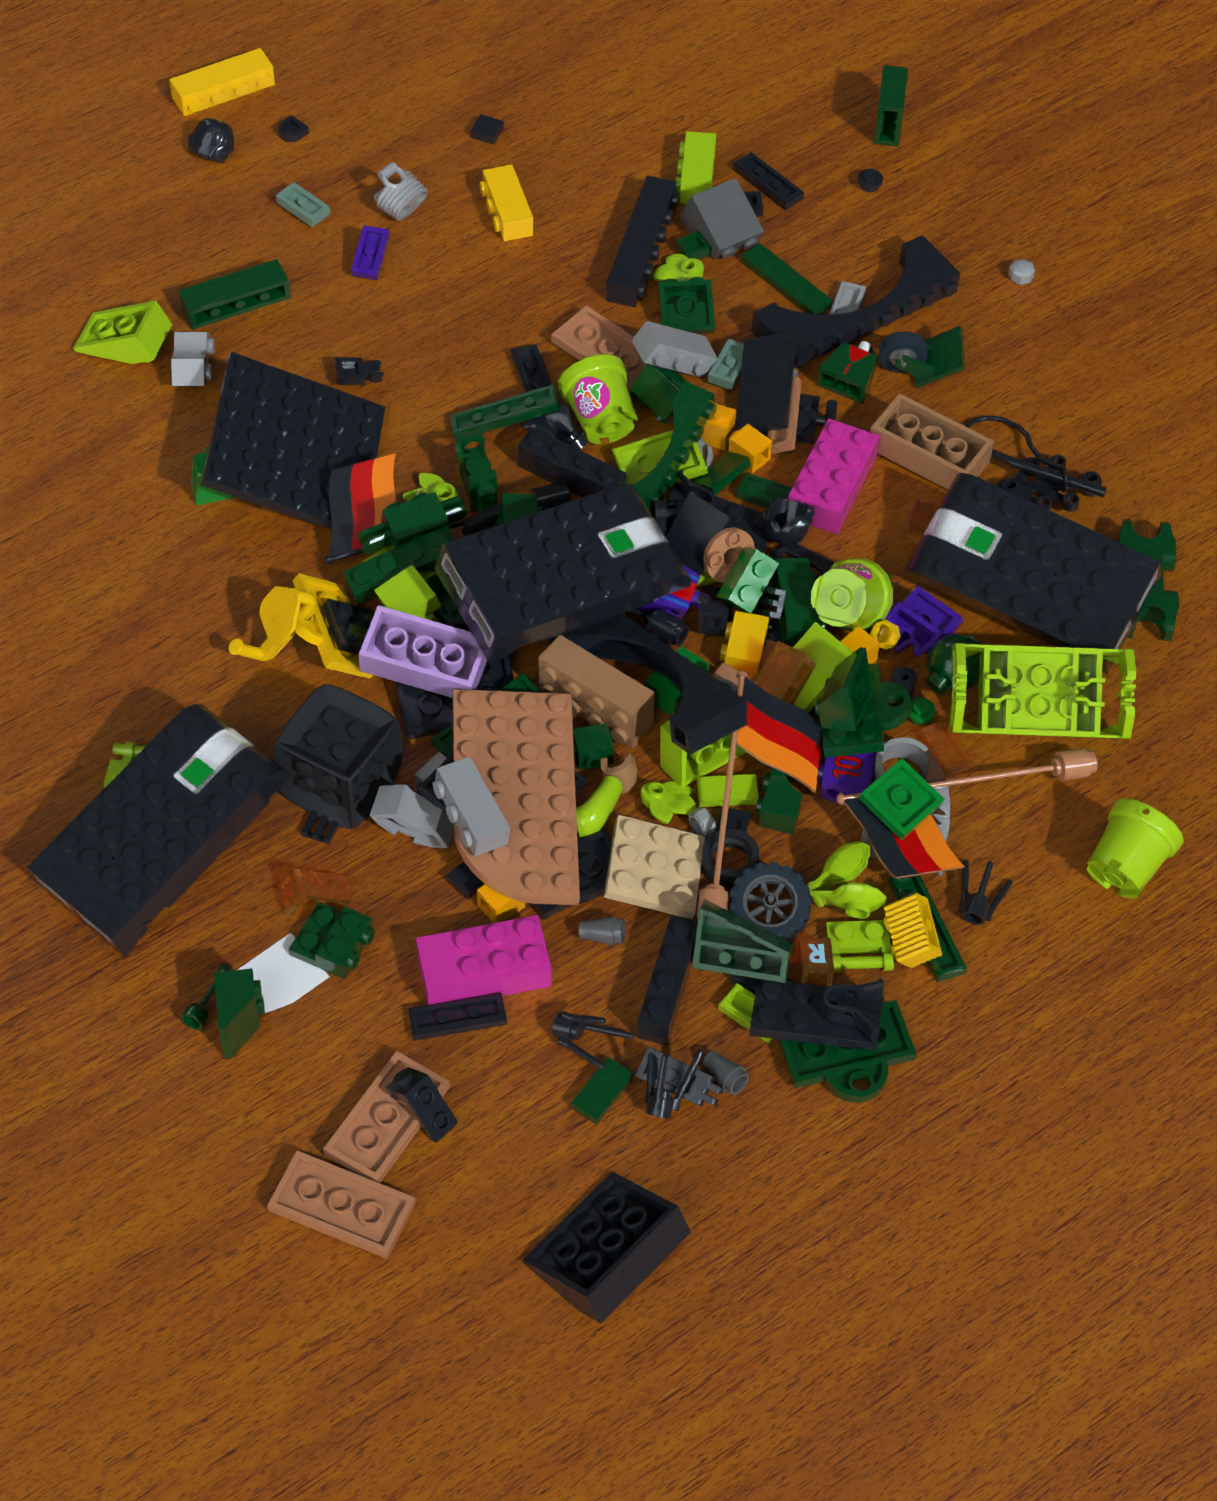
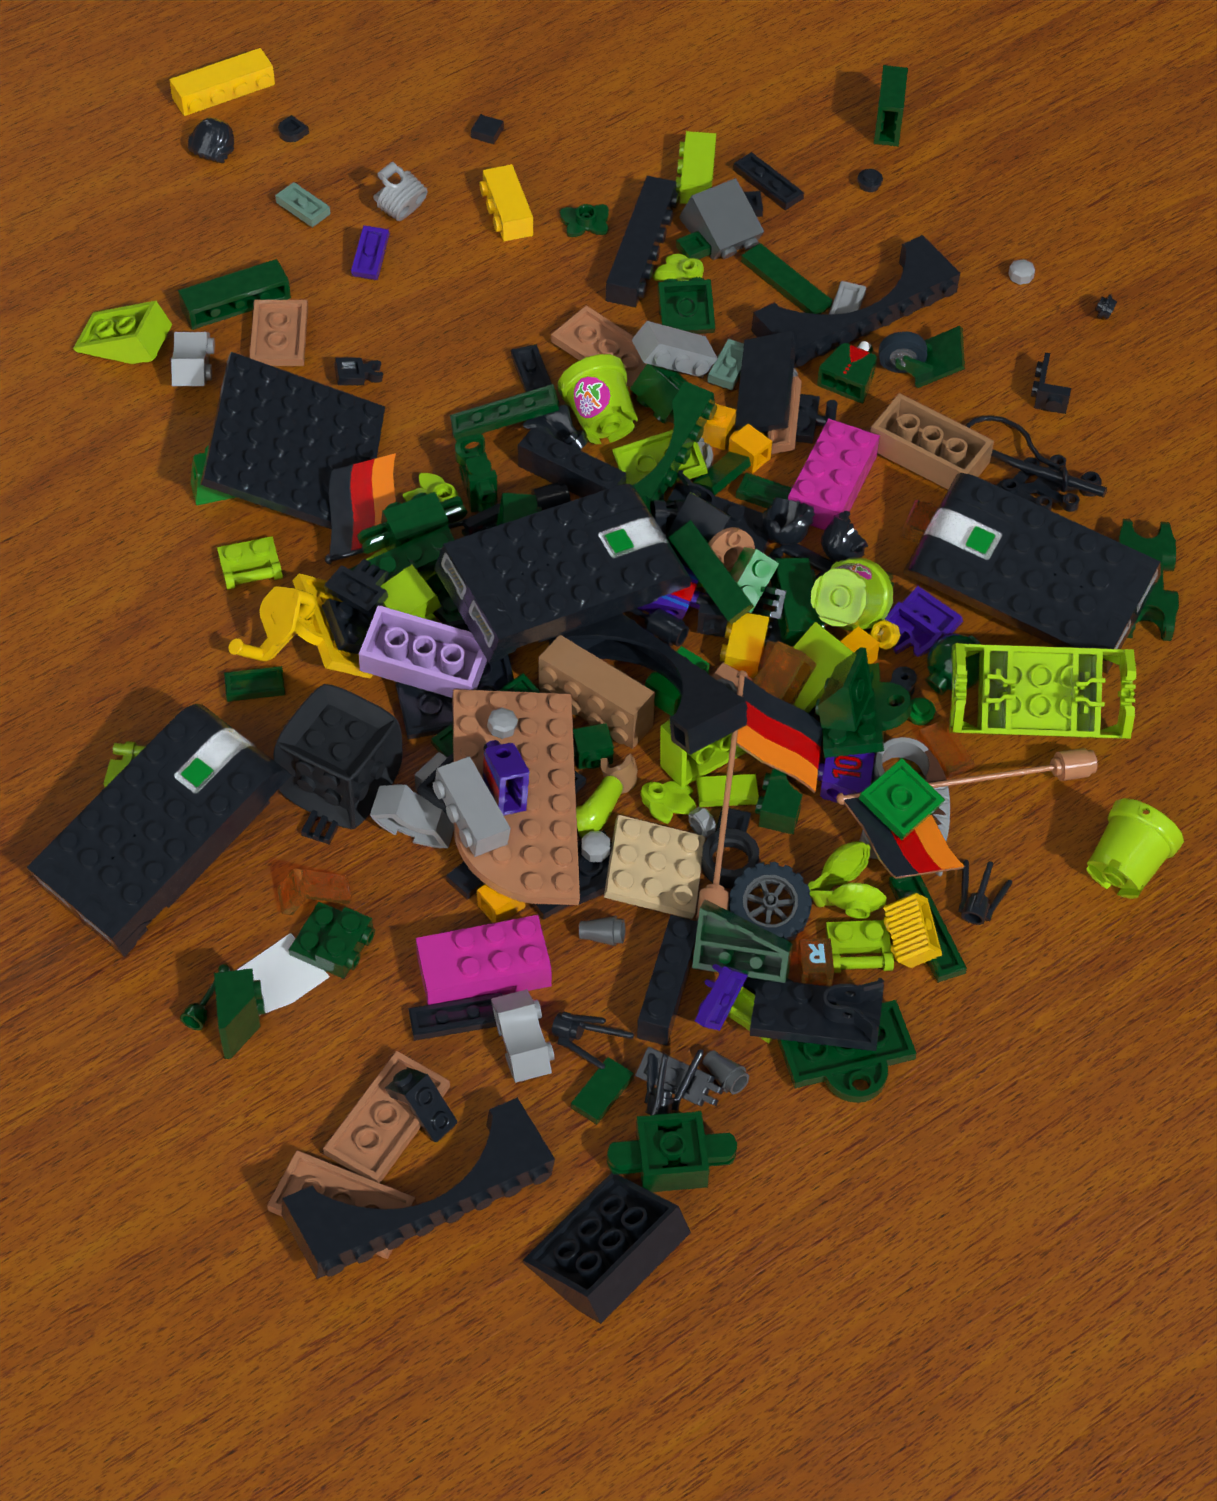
none -> lime plate [217,536,283,590]
none -> dark green tile [224,666,285,702]
none -> nougat plate [250,300,308,366]
none -> black arch [281,1097,555,1279]
none -> black hinge [324,559,389,617]
none -> dark purple torso [483,740,530,816]
none -> light grey tile [487,707,518,739]
none -> light grey brick [491,989,555,1083]
none -> dark green animal [560,204,609,237]
none -> light grey tile [581,831,610,862]
none -> dark green brick [607,1111,737,1192]
none -> dark green tile [669,520,754,624]
none -> dark purple plate [695,964,748,1031]
none -> black hair [821,511,868,563]
none -> black bracket [1031,352,1071,414]
none -> black plate [1095,294,1117,320]

